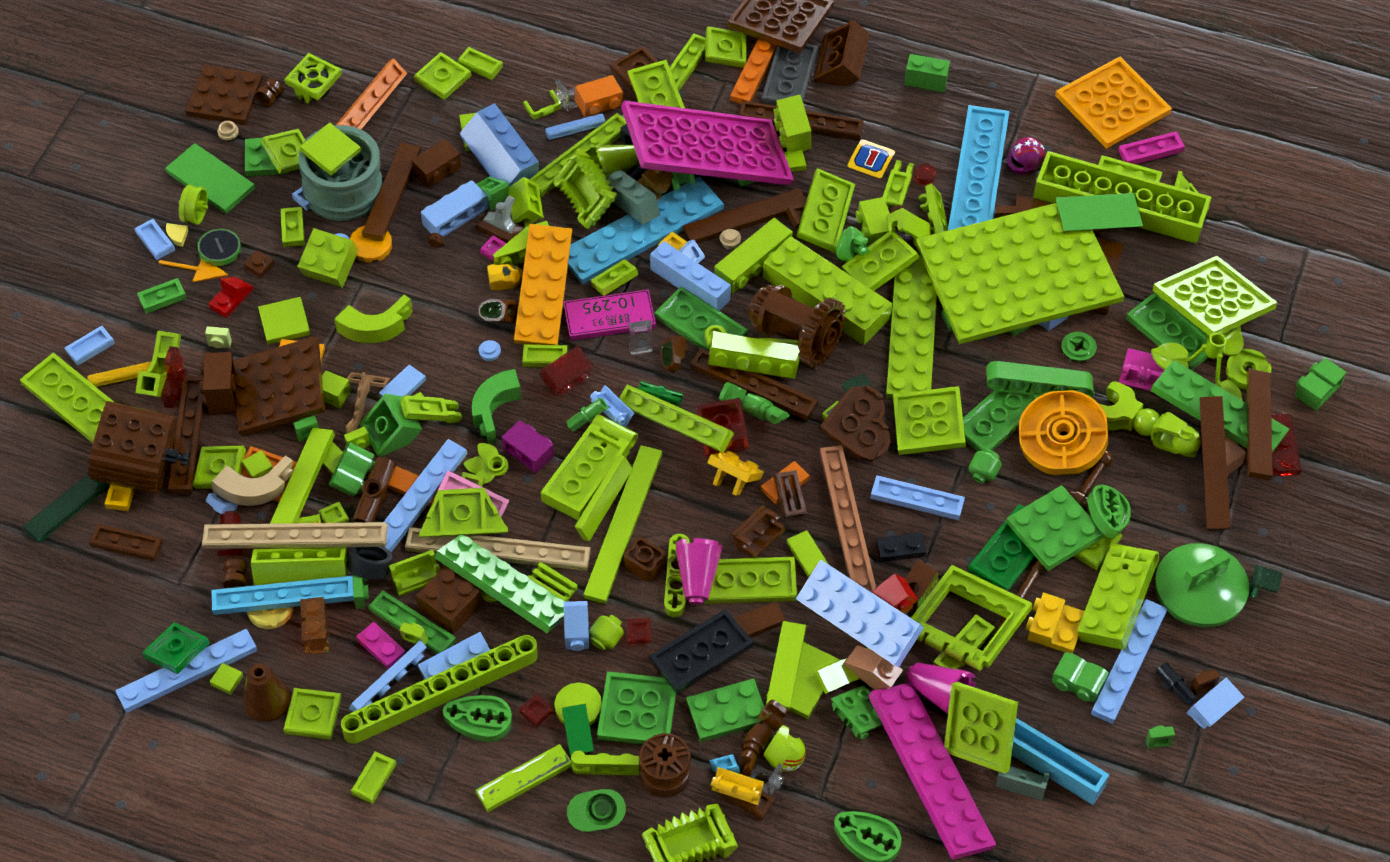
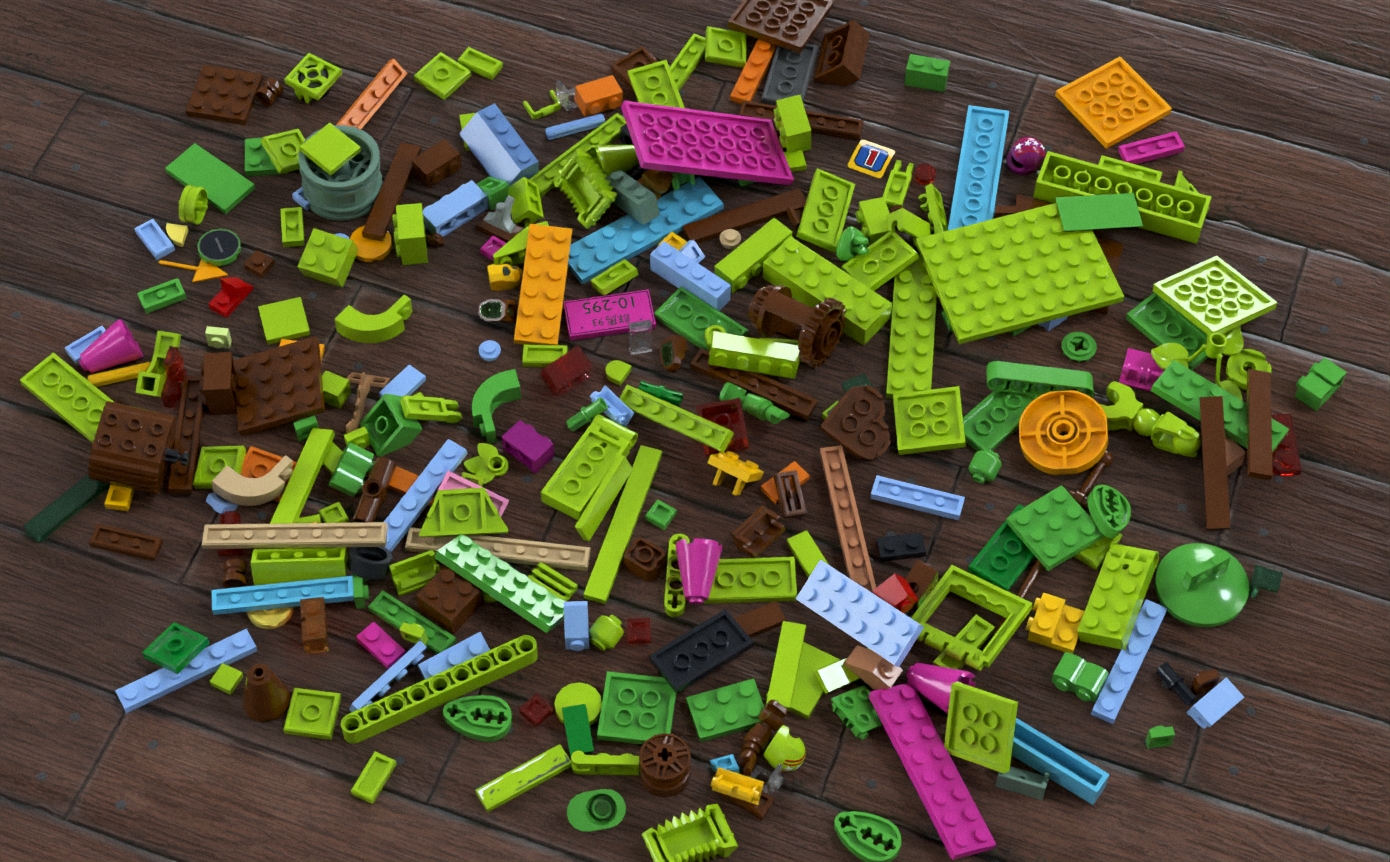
tan plate [217,121,239,140] -> none
lime tile [242,450,273,478] -> none
none -> dark pink cone [78,319,143,373]
none -> lime brick [393,203,428,265]
none -> lime tile [605,360,632,386]
none -> bright green tile [645,499,677,530]

